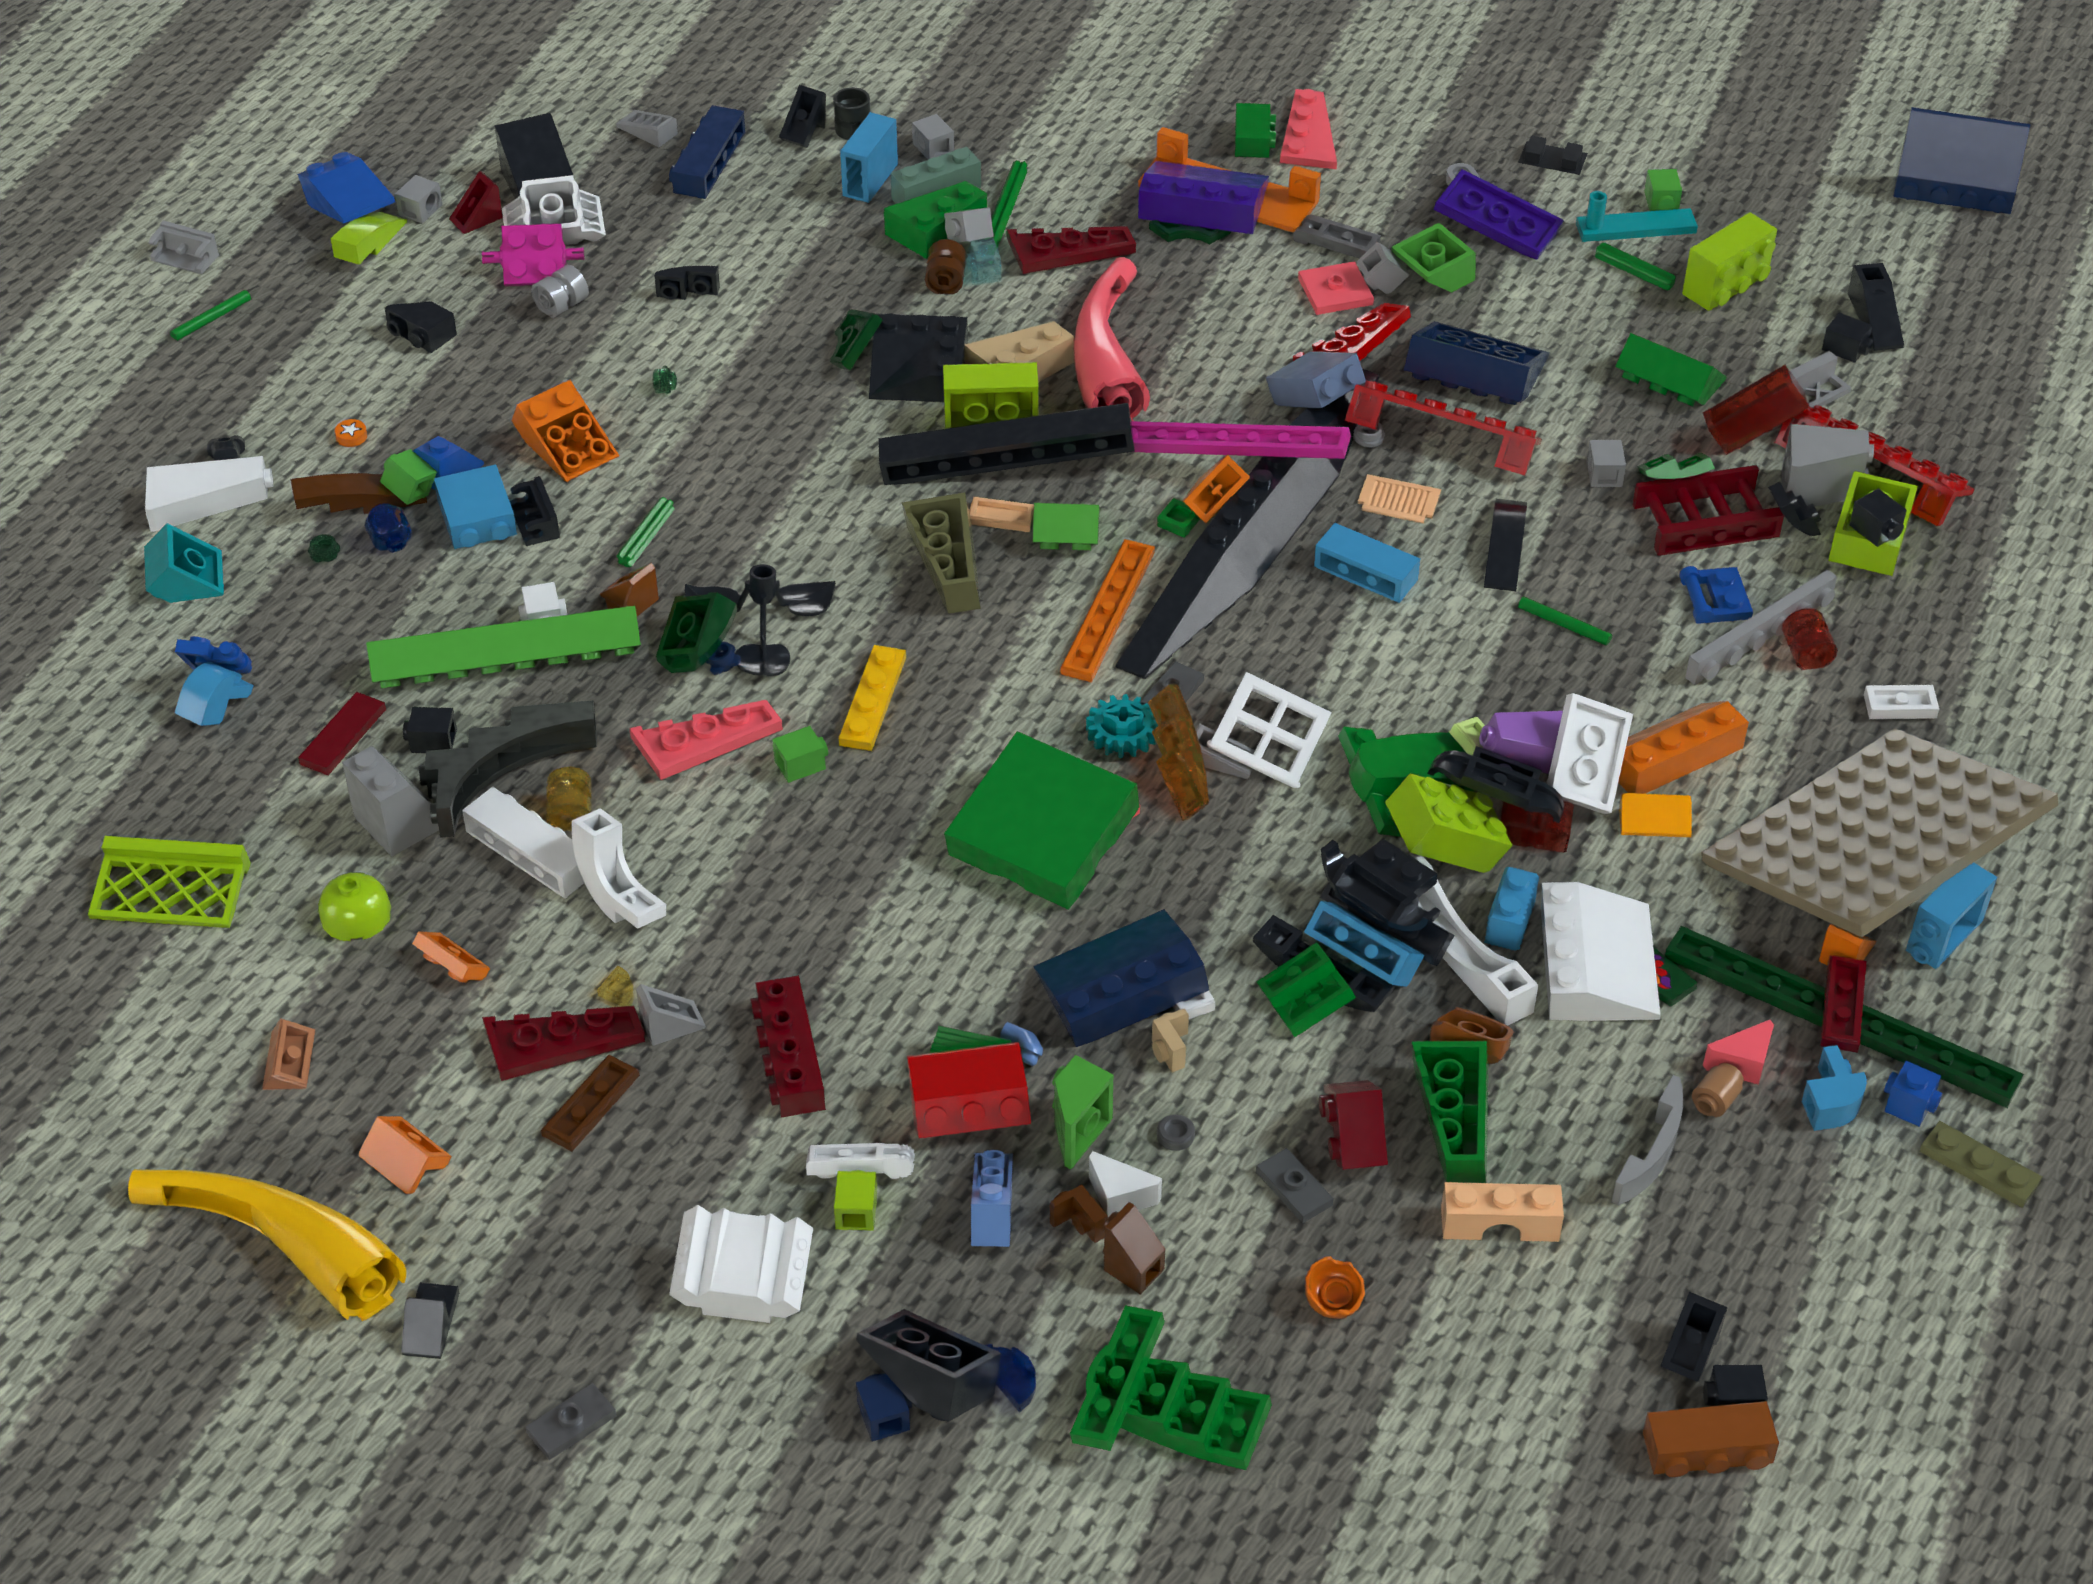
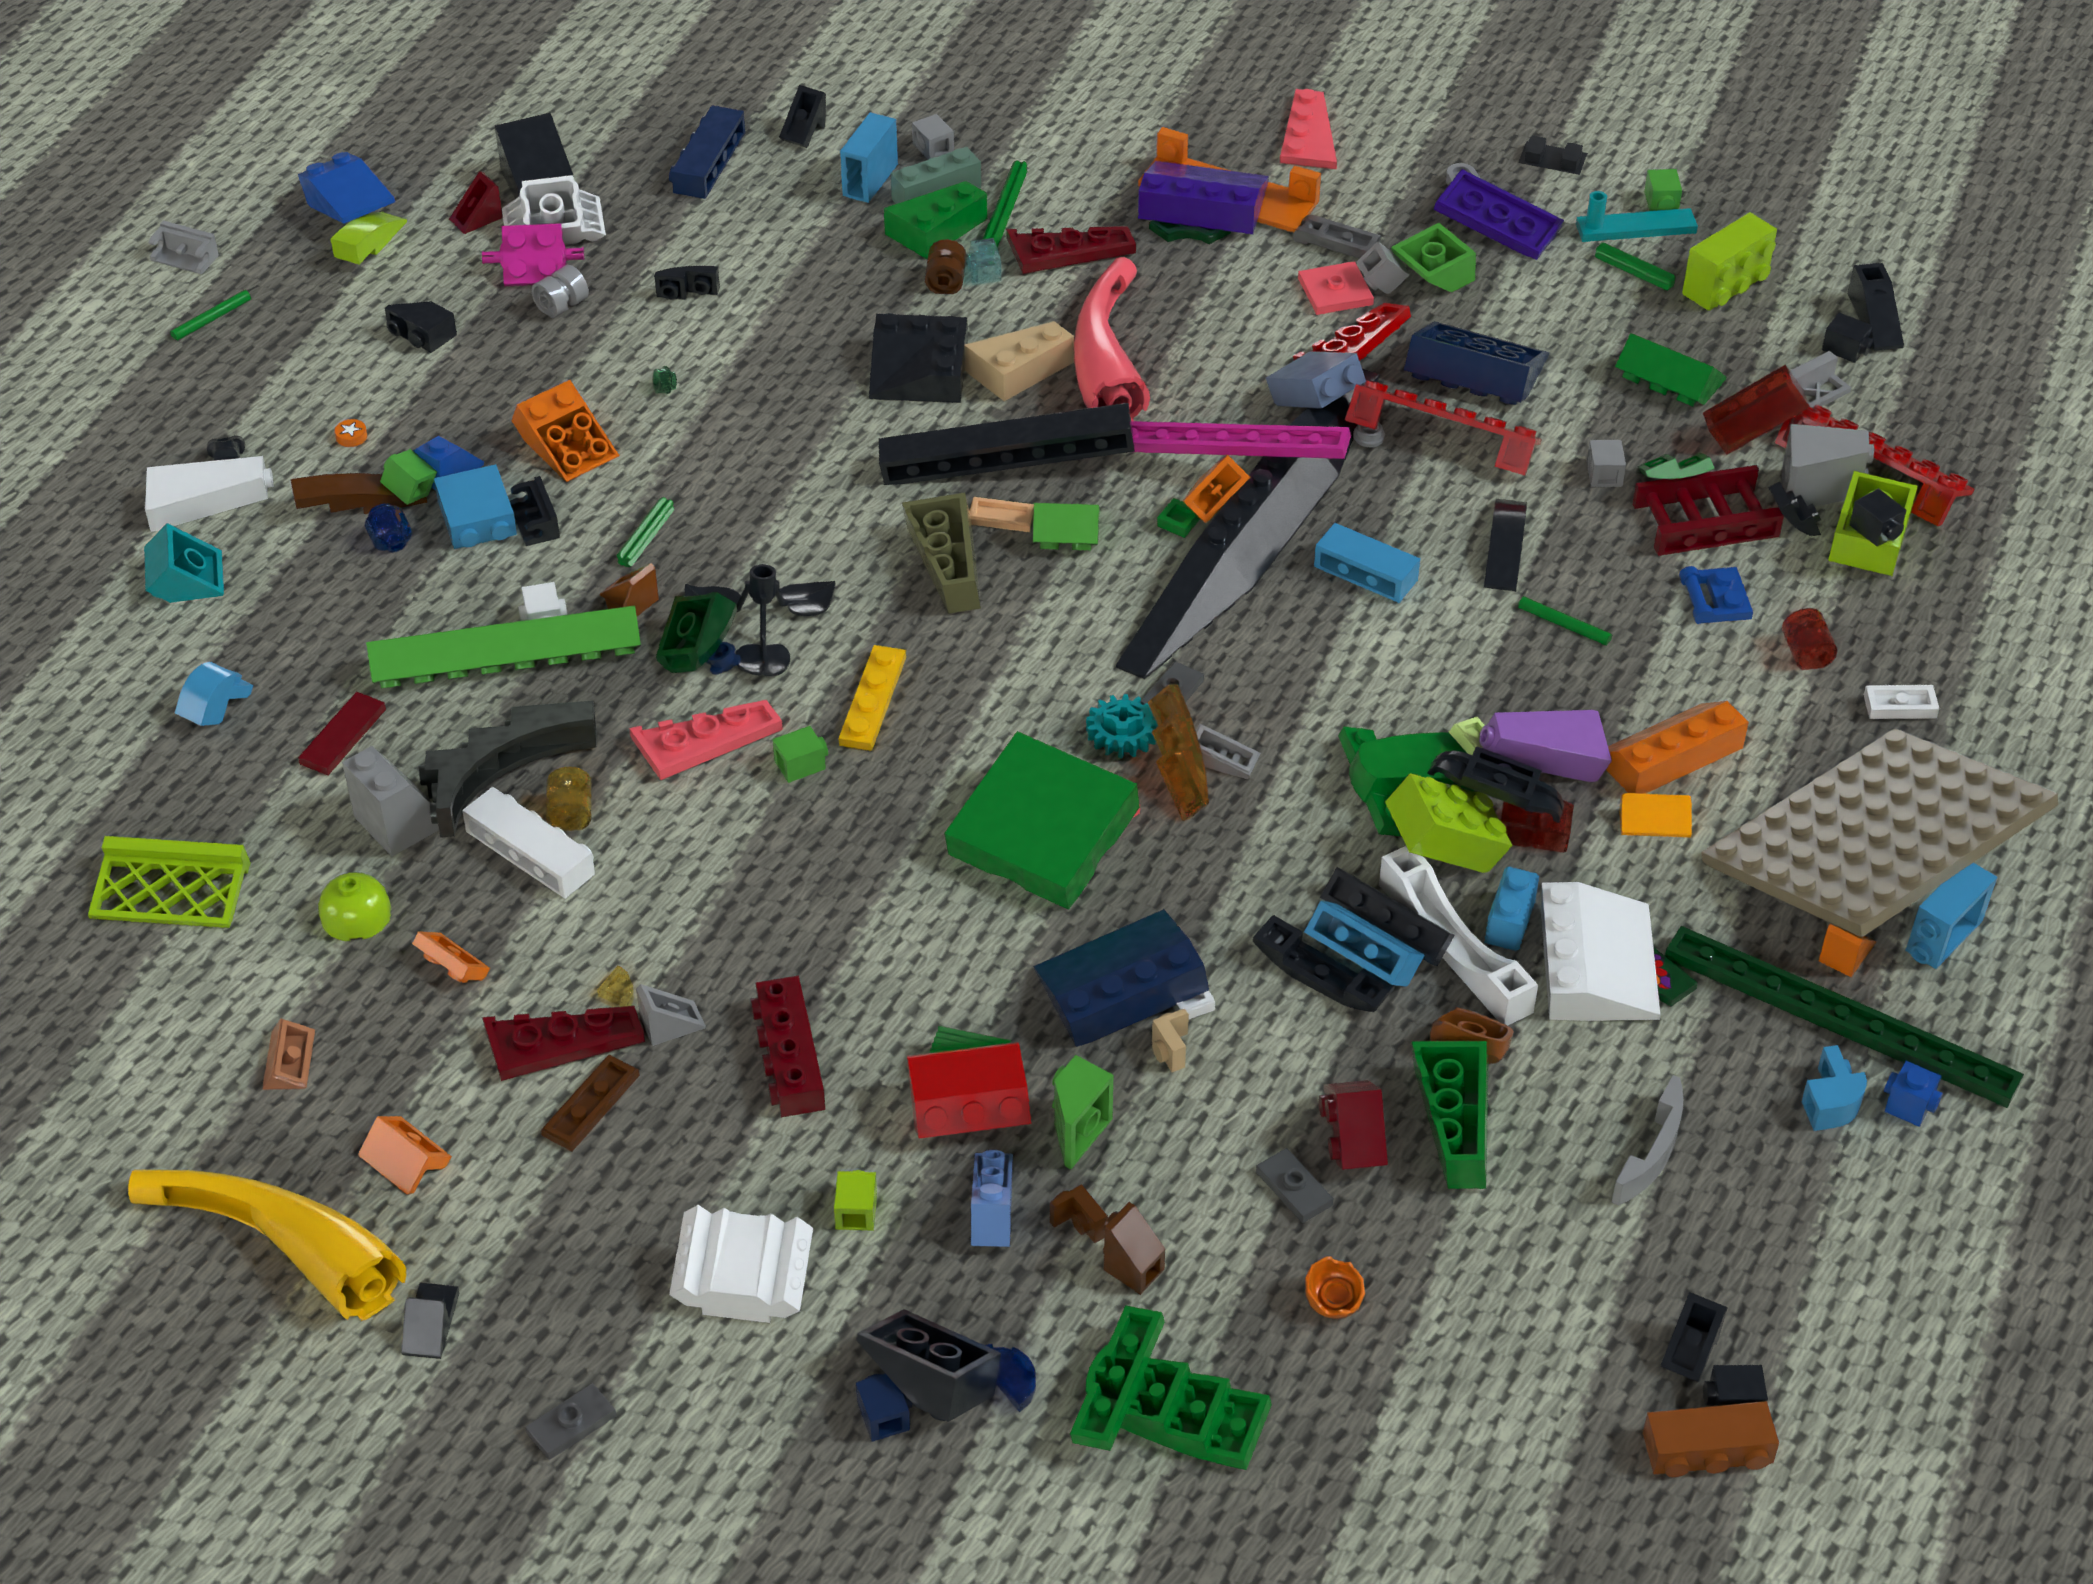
blue plate [175,636,252,674] -> none
clear green plate [308,534,341,563] -> none
light grey brick [395,175,443,224] -> none
black brick [403,707,457,753] -> none
white arch [572,808,666,929] -> none
light grey slope [616,110,678,147] -> none
white hinge [806,1143,915,1179] -> none
dark green tile [830,309,883,370] -> none
pearl dark grey wheel [833,87,871,140] -> none
lime brick [943,362,1039,429] -> none
light grey brick [944,207,994,242] -> none
medium blue arm [1000,1022,1043,1066] -> none
orange tile [1060,539,1155,682] -> none
white slope [1089,1151,1162,1217] -> none
flat silver tile [1157,1114,1195,1151] -> none
white window [1206,672,1332,788] -> none
green brick [1235,103,1276,158] -> none
green slope [1257,942,1356,1037] -> none
black plate [1321,838,1441,932] -> none
light nougat window [1358,474,1441,524] -> none
light nougat arch [1441,1182,1564,1242] -> none
white plate [1547,693,1633,814] -> none
light grey plate [1685,570,1837,685] -> none
medium nougat brick [1692,1063,1744,1117] -> none
coral slope [1703,1020,1774,1085] -> none
dark red tile [1820,955,1867,1053] -> none
dark blue slope [1893,107,2030,214] -> none
olive plate [1919,1120,2043,1208] -> none

